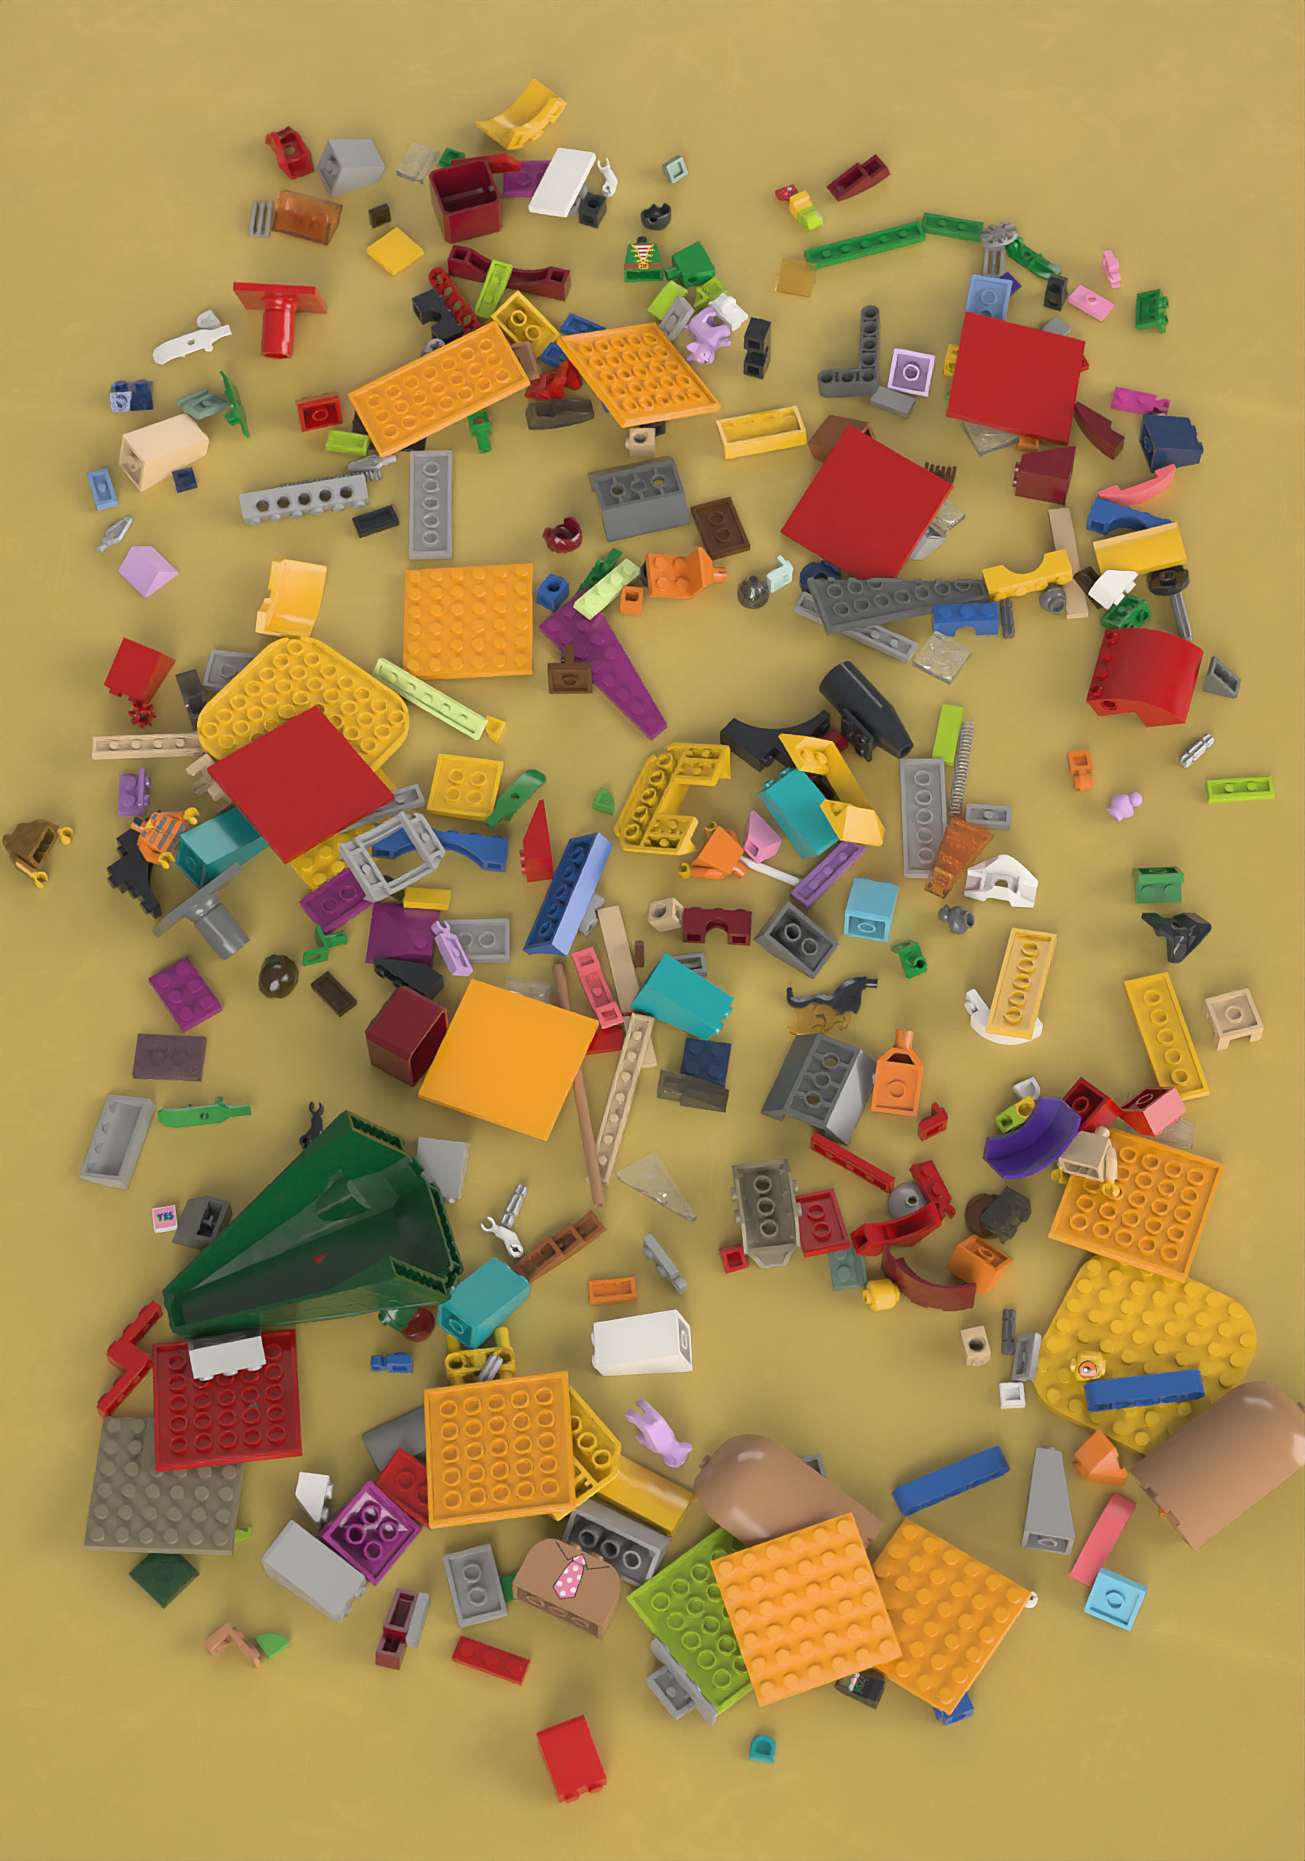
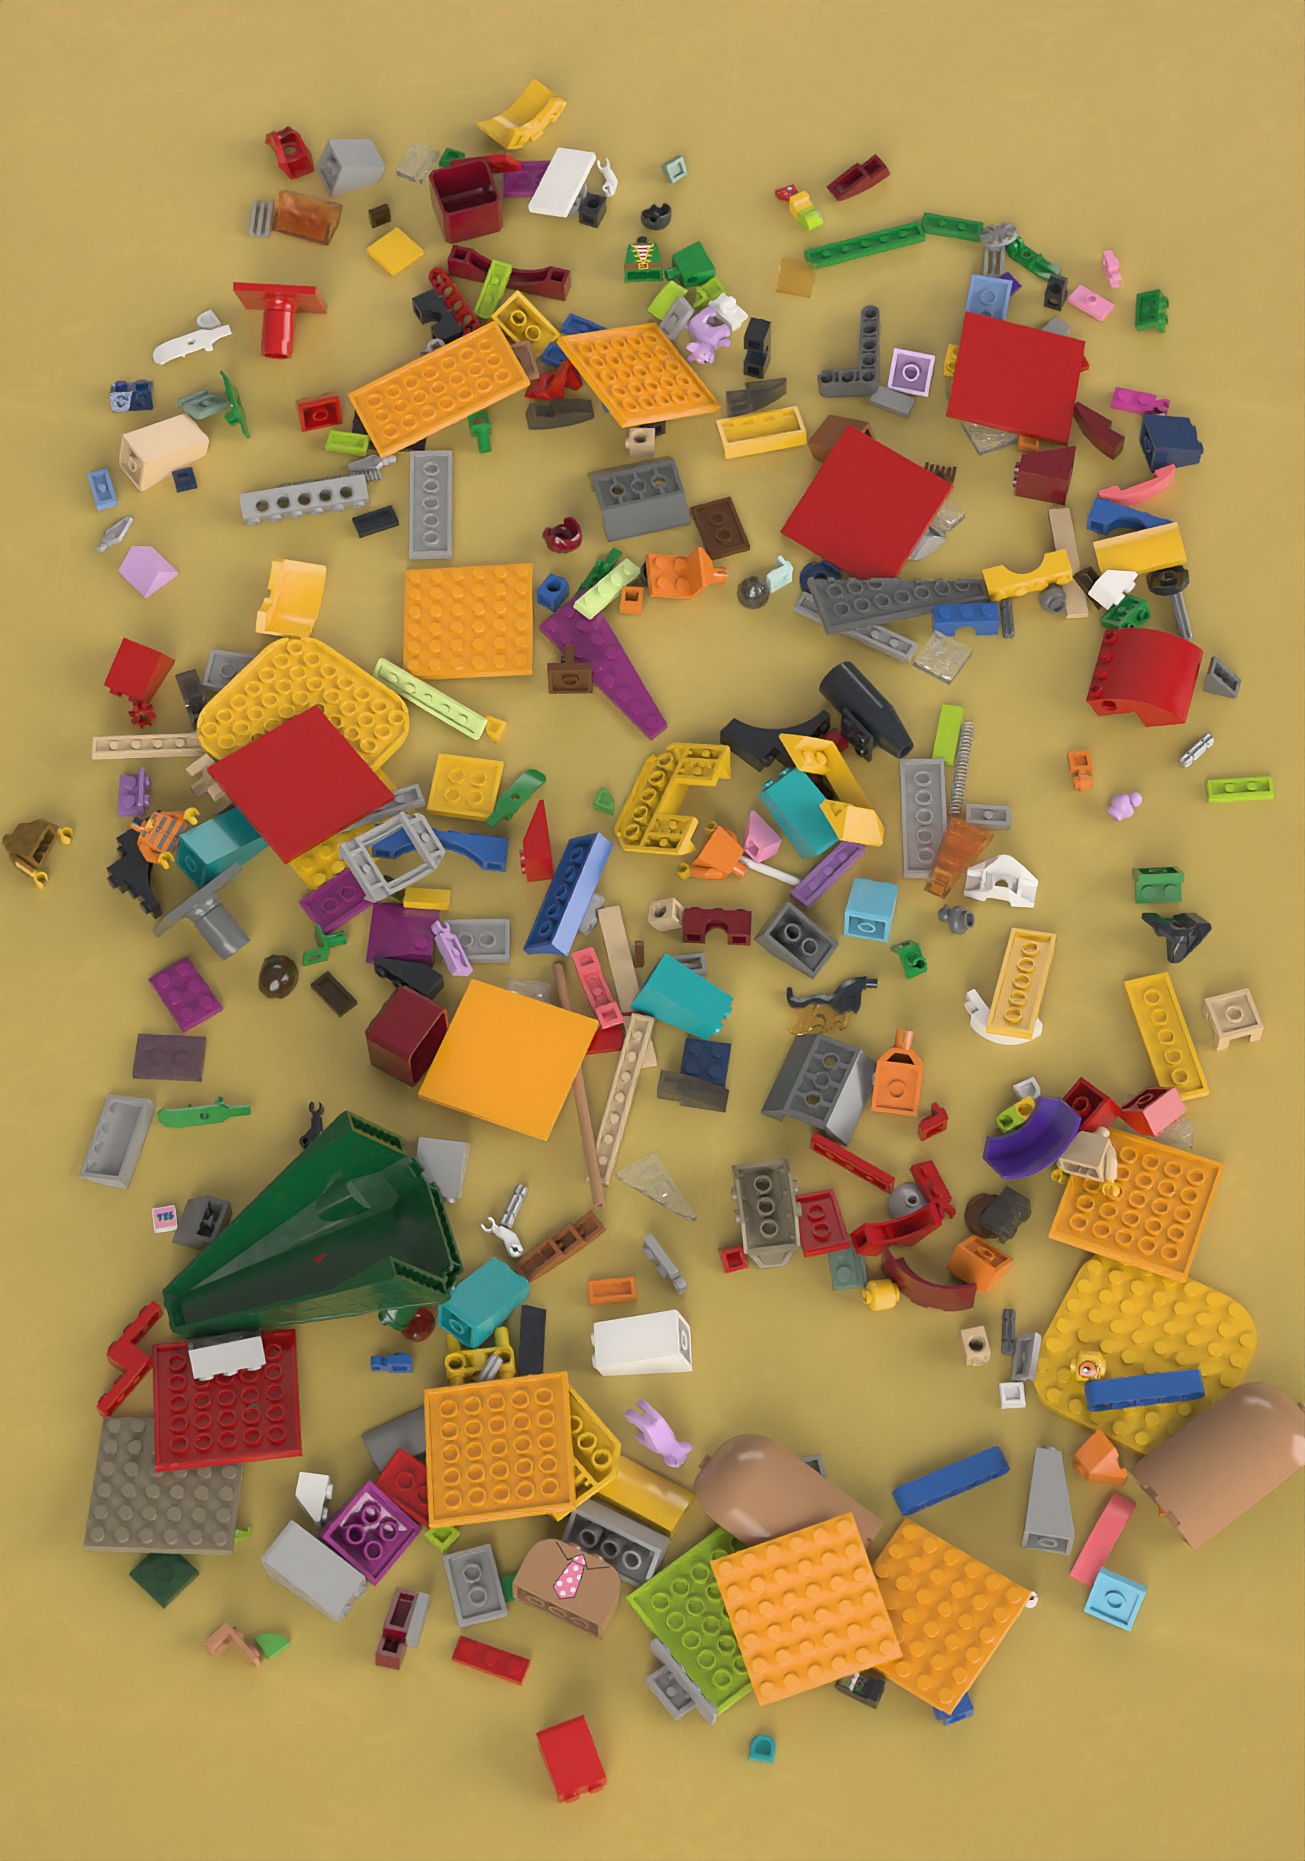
none -> lime plate [425,1526,460,1553]
none -> black slope [518,1305,546,1377]
none -> clear smoke slope [726,378,787,418]

